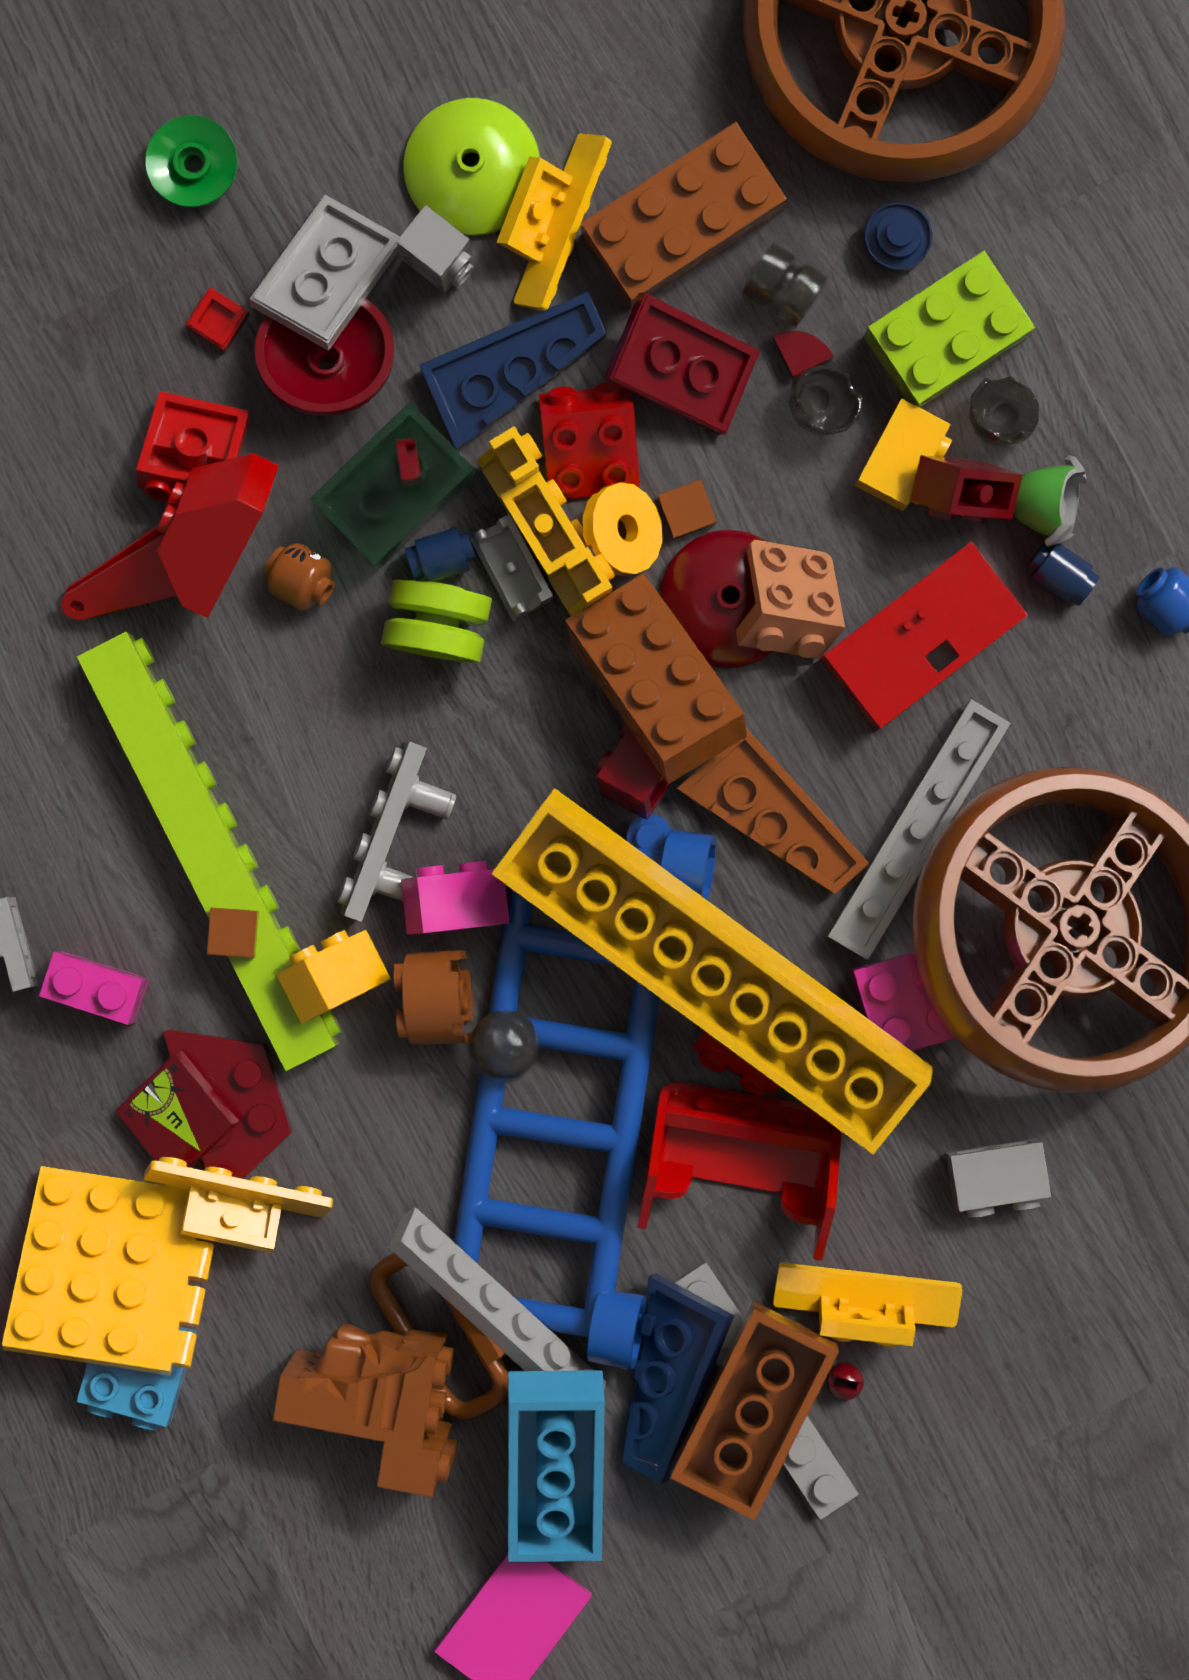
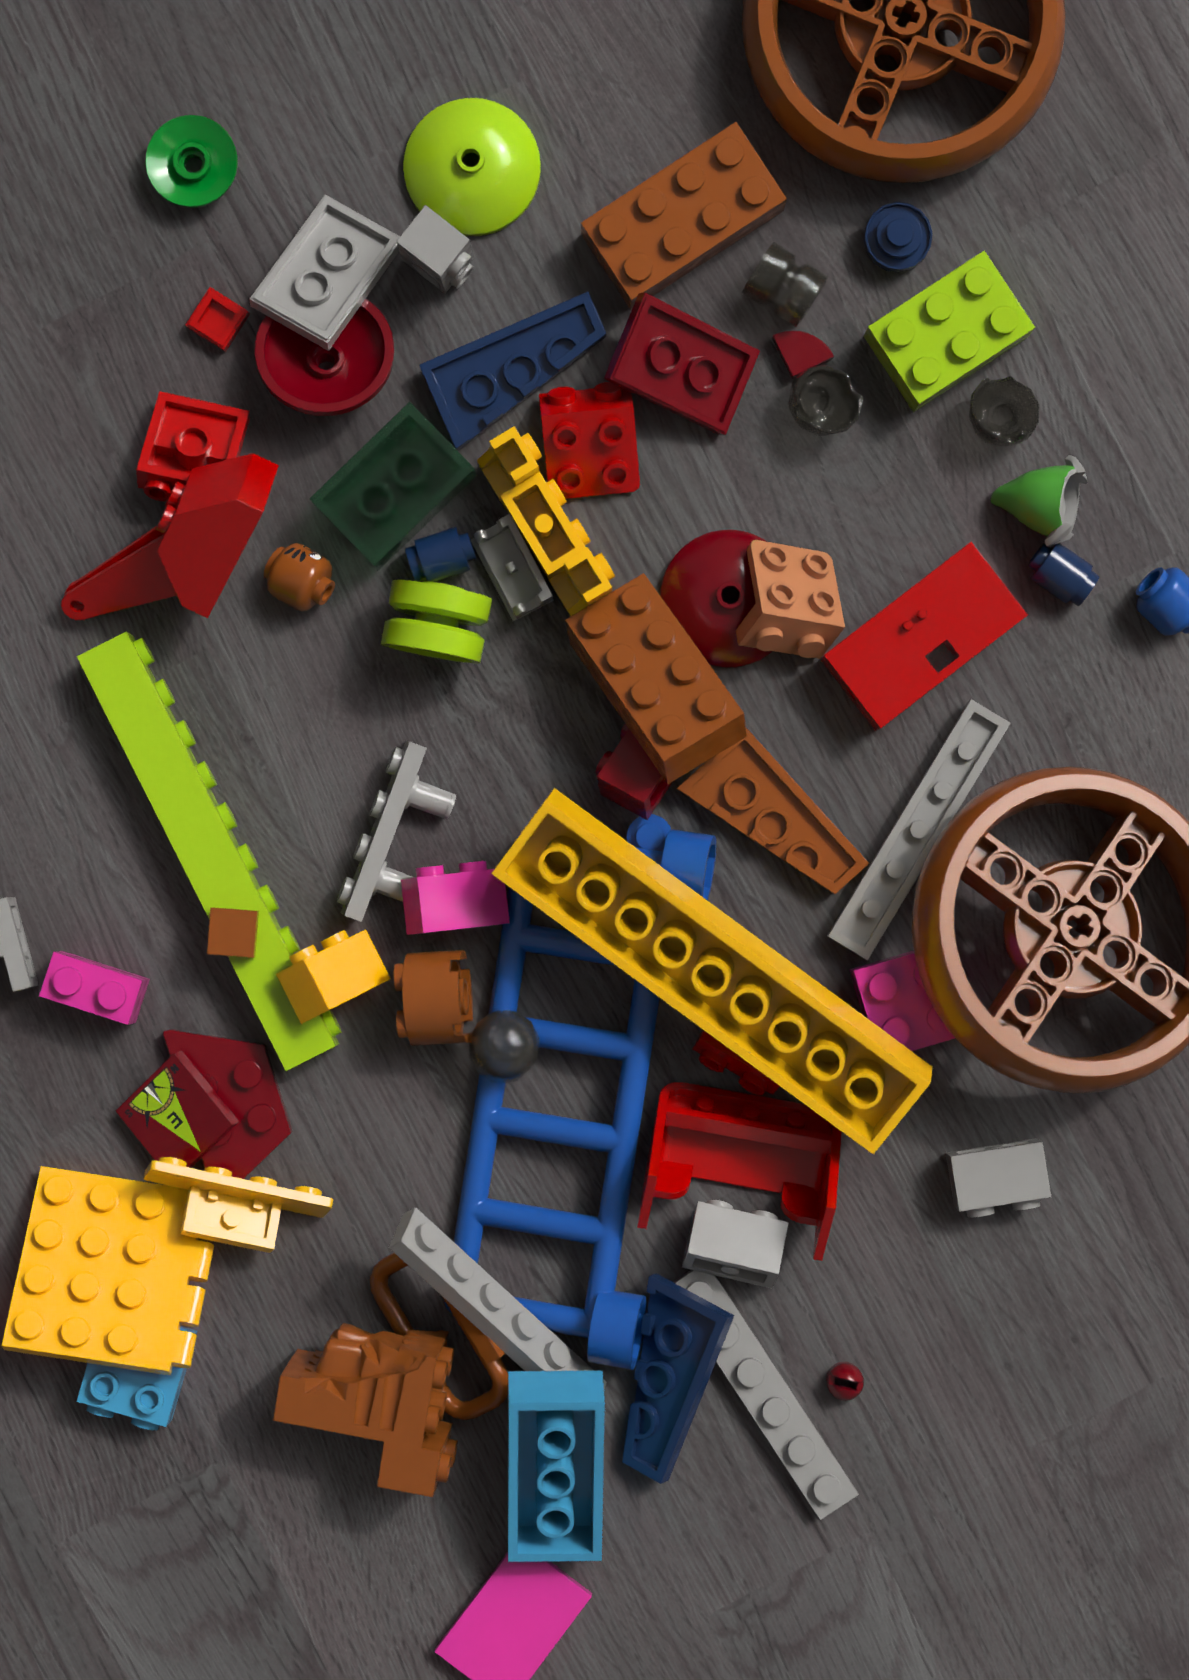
dark red tile [396,438,422,487] -> none
yellow bracket [496,133,612,311] -> none
yellow tile [582,482,662,576] -> none
dark orange tile [658,479,717,540] -> none
dark orange brick [670,1301,839,1521] -> none
yellow bracket [773,1263,962,1347] -> none
yellow brick [855,398,952,511] -> none
dark red brick [910,455,1023,523] -> none
none -> light grey brick [682,1200,789,1289]

